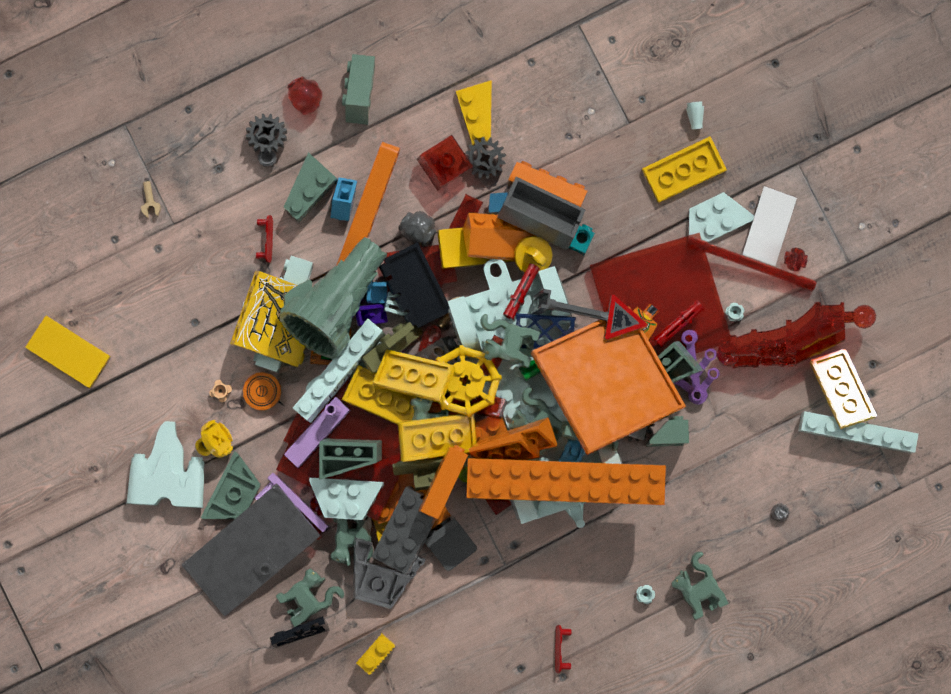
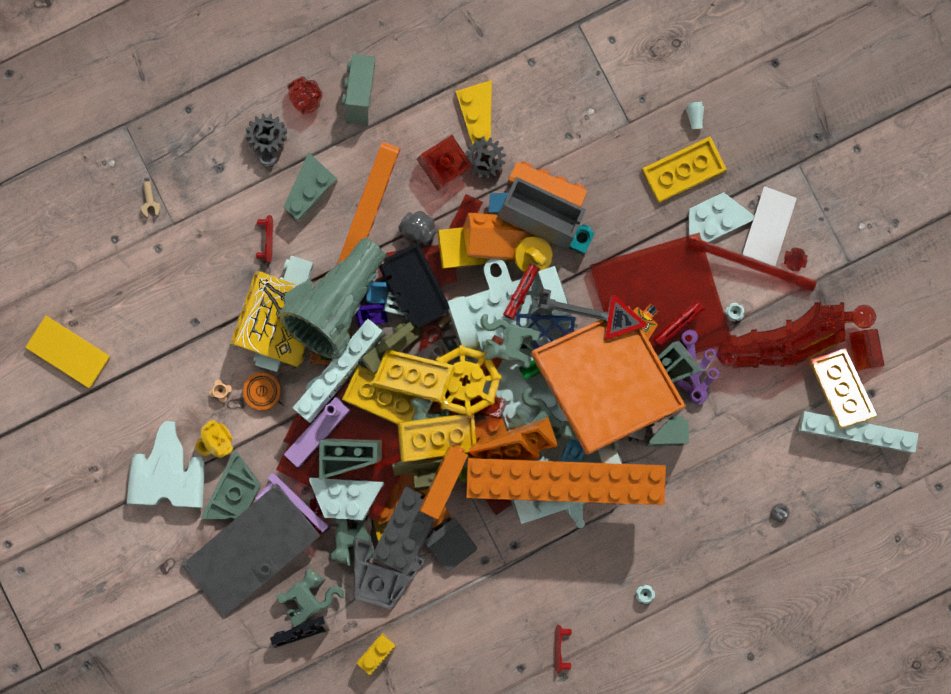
dark azure slope [330,177,357,221] -> none
sand green animal [671,551,729,620] -> none
none -> clear red panel [849,329,885,371]

